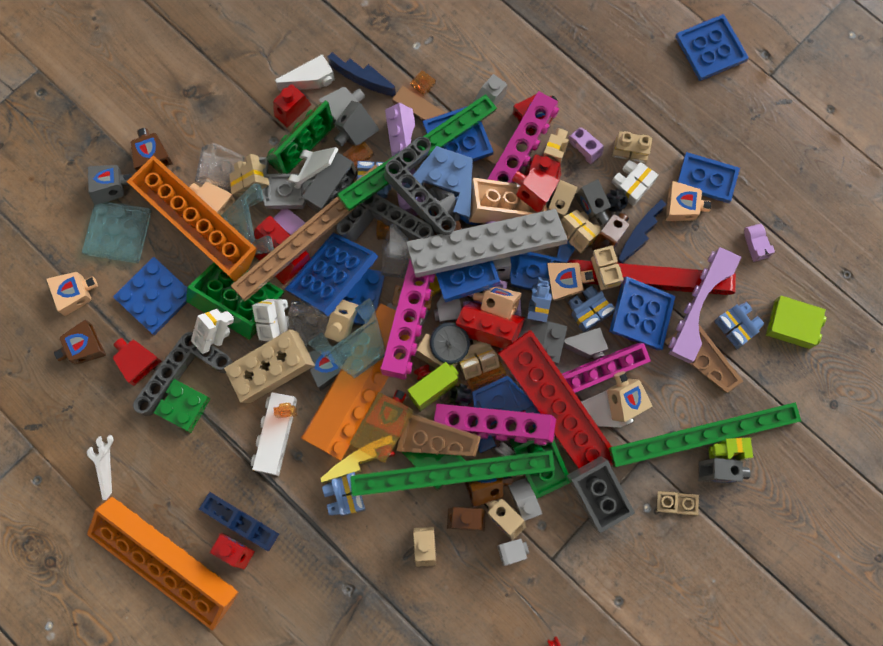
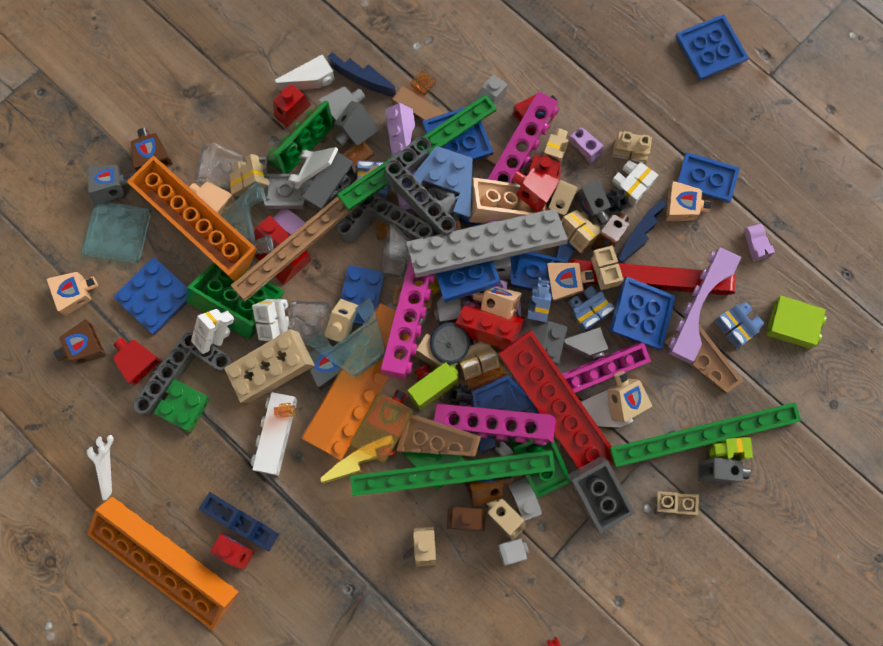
blue plate [285,233,378,316] -> none
medium blue hips [322,472,365,516] -> none

